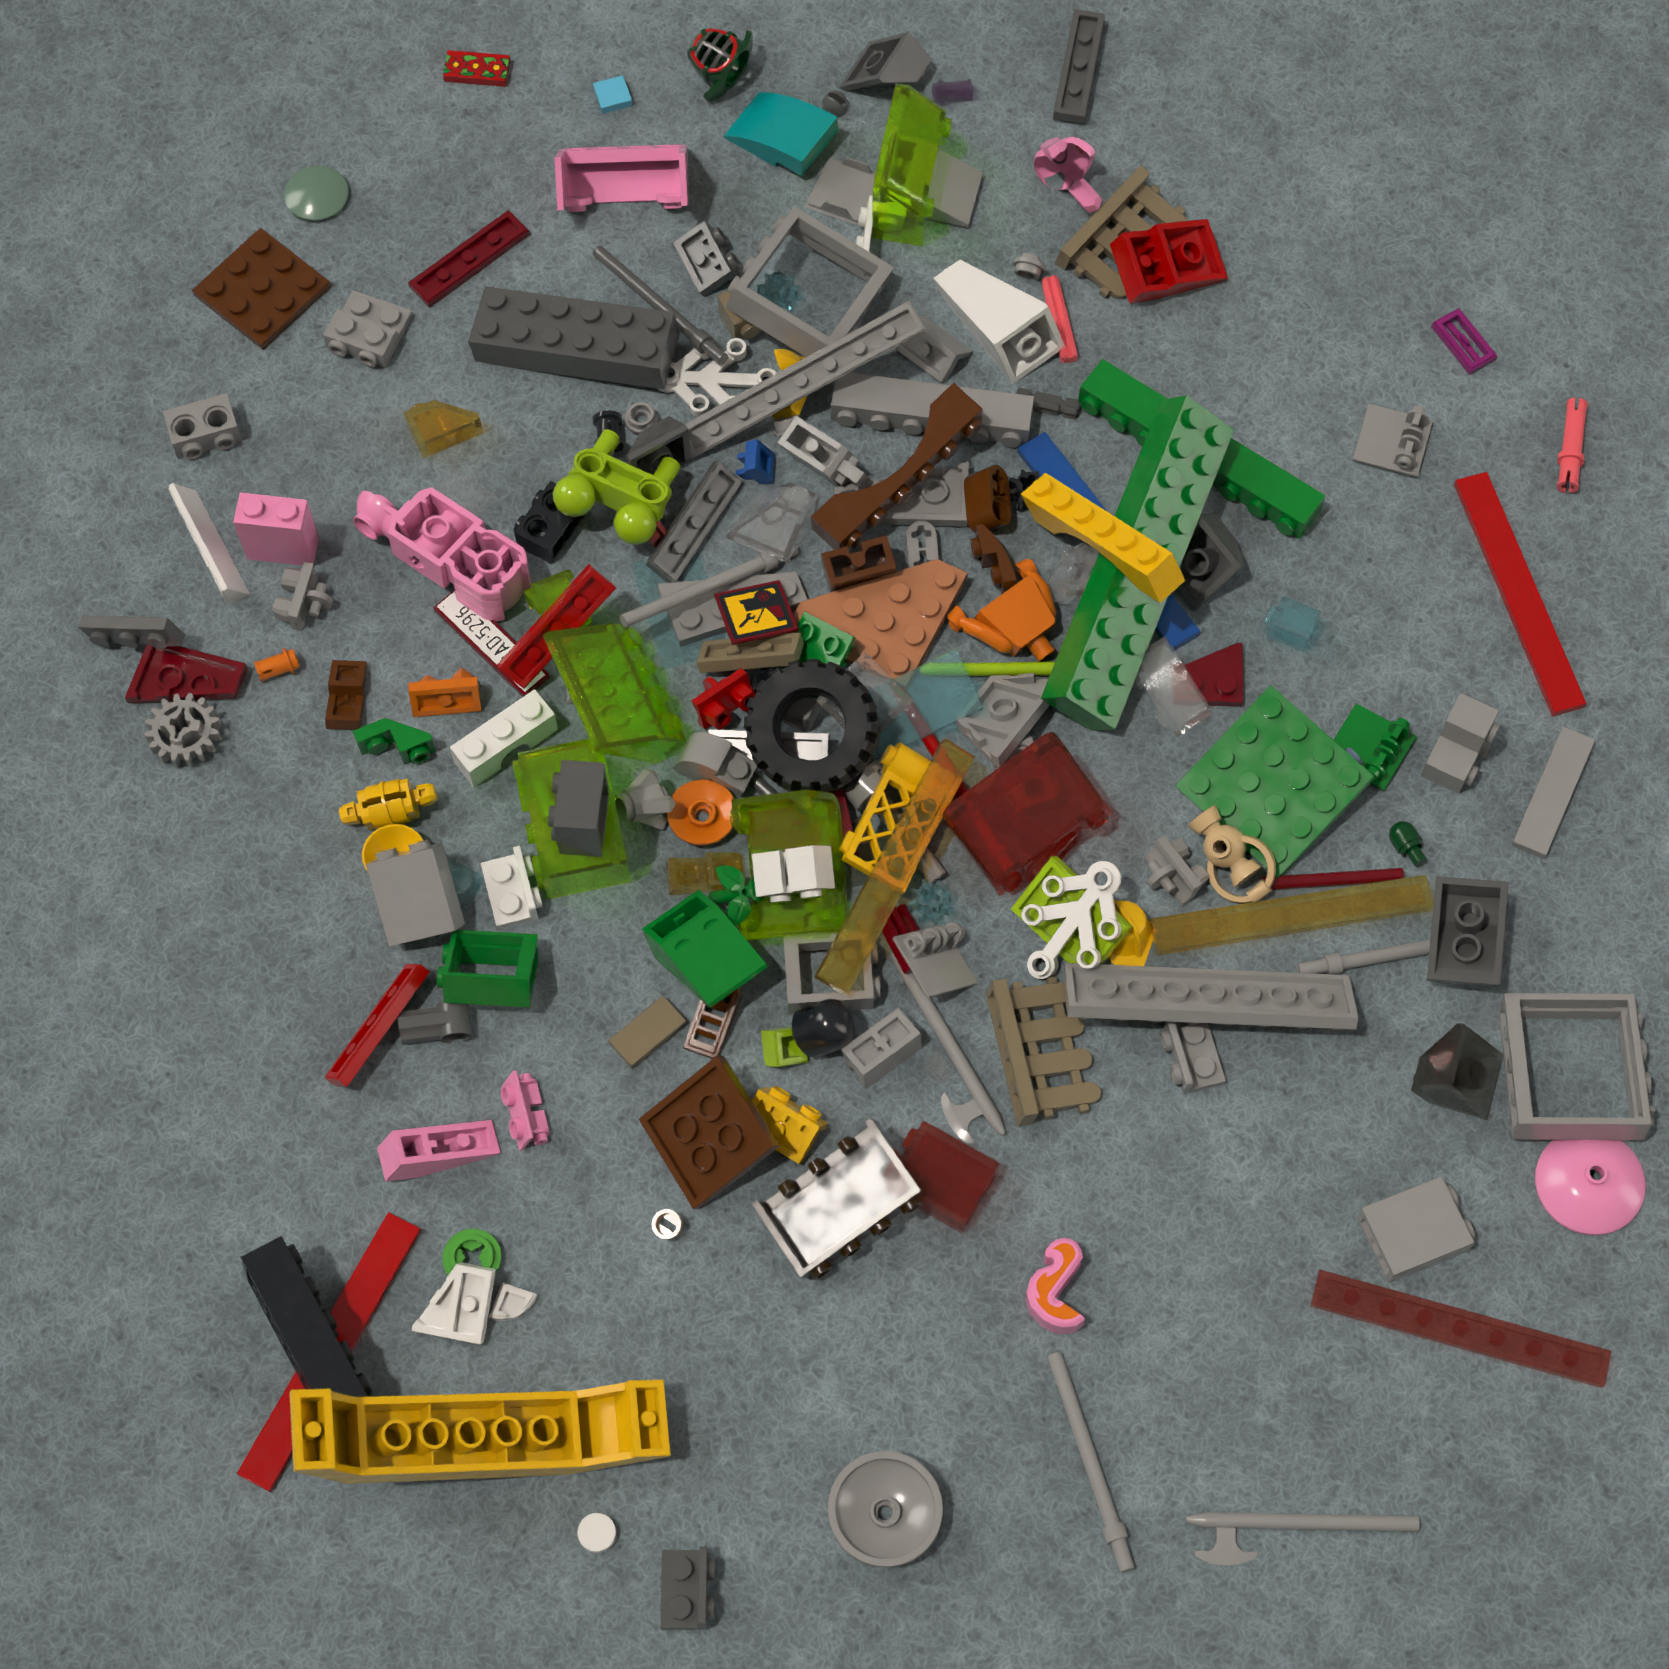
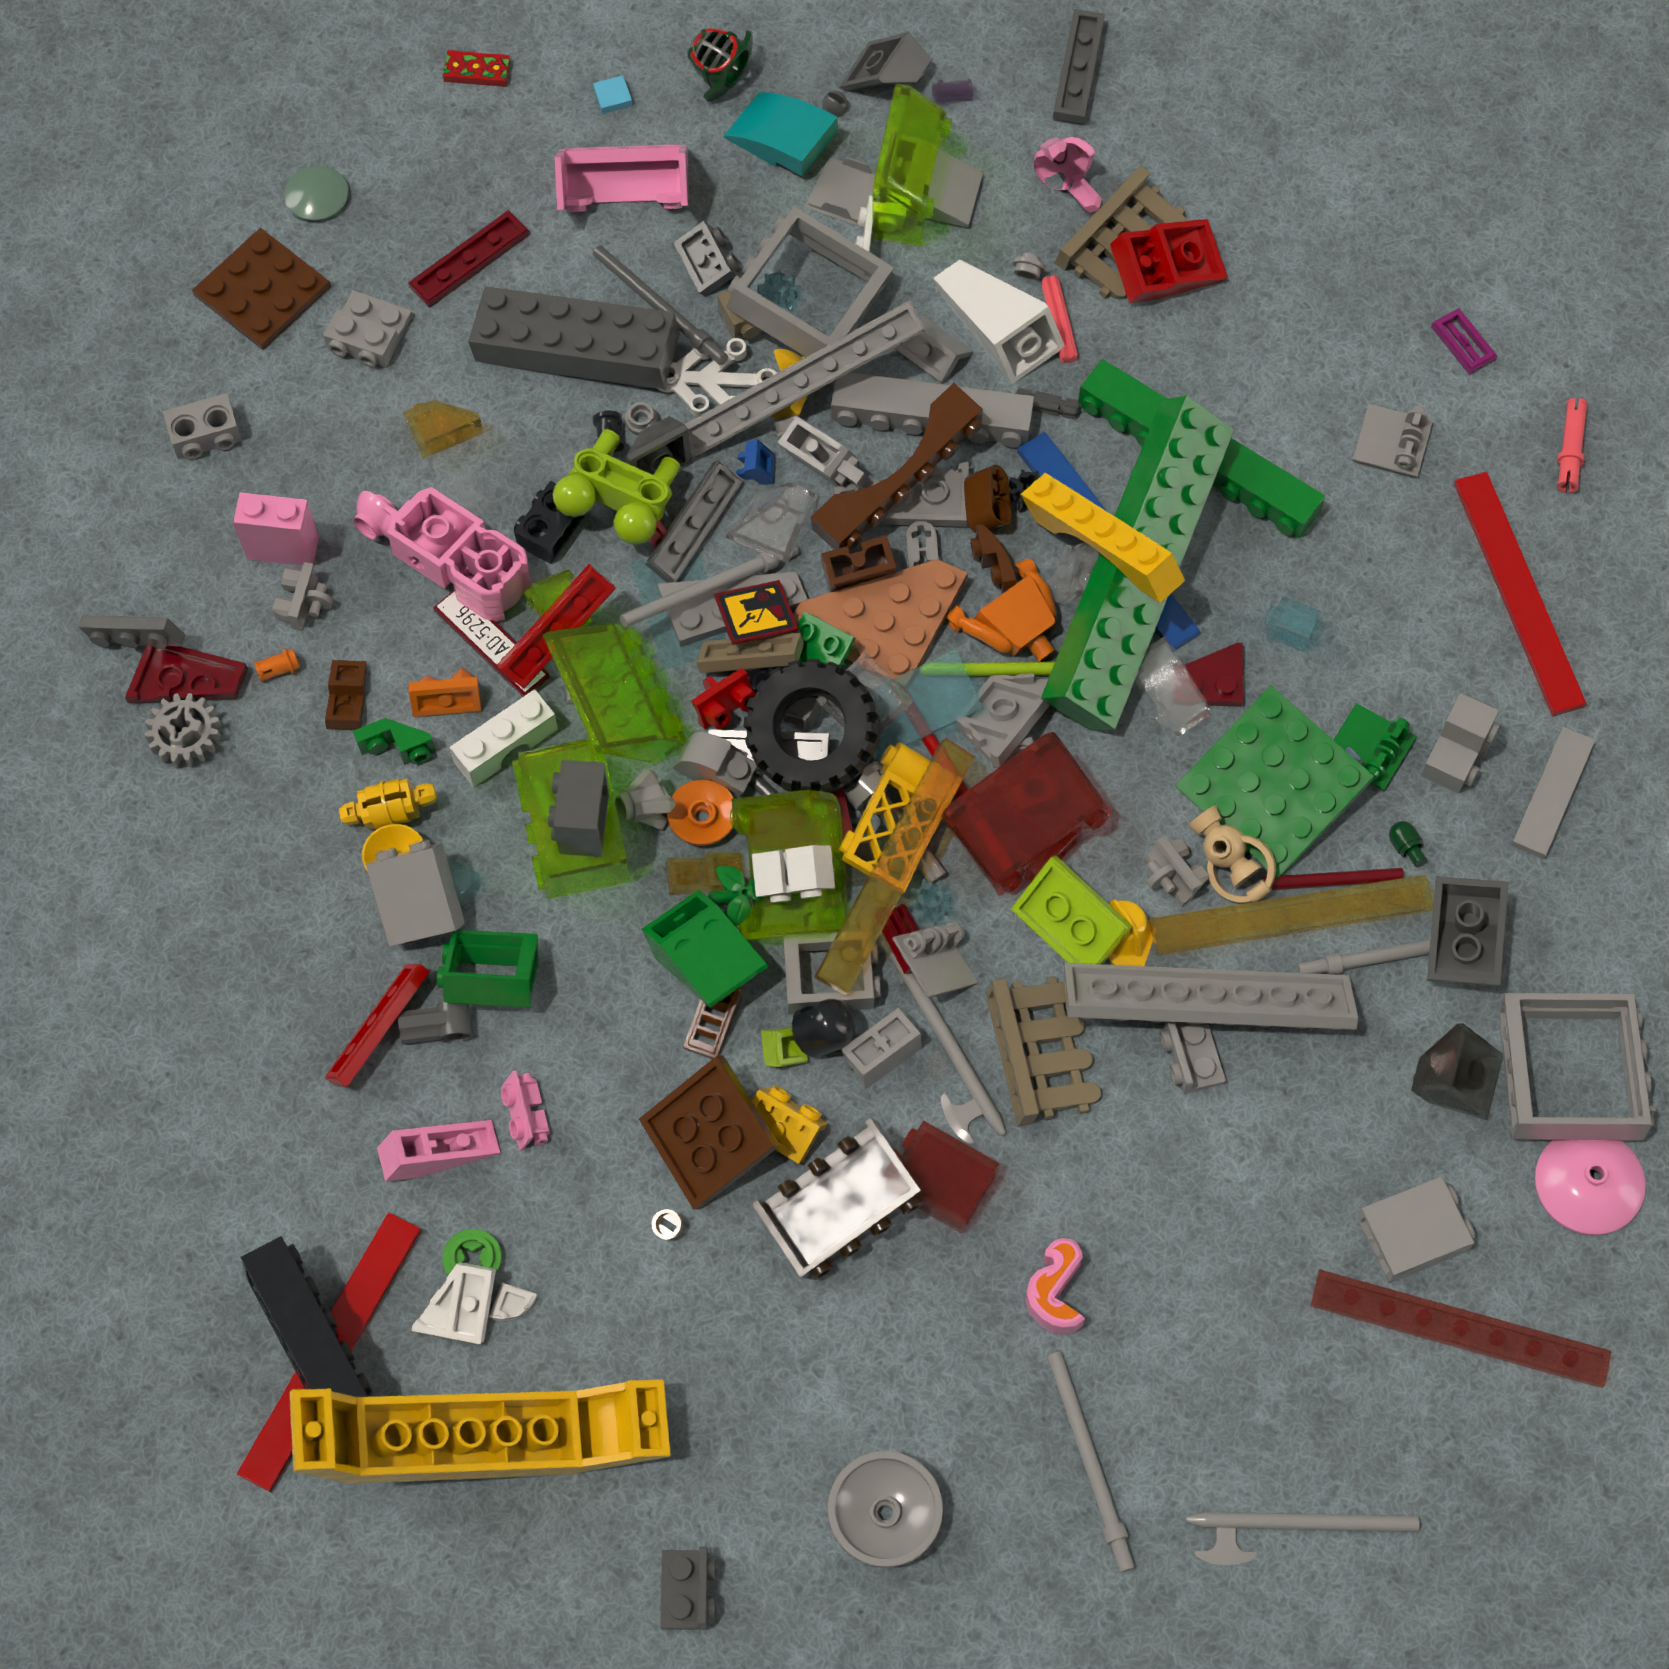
white slope [168,483,250,605] -> none
white bracket [481,846,543,930] -> none
white tile [577,1513,616,1553] -> none
dark tan tile [608,996,687,1069] -> none
white plant [1022,861,1122,979] -> none
dark grey slope [1177,513,1244,610] -> none

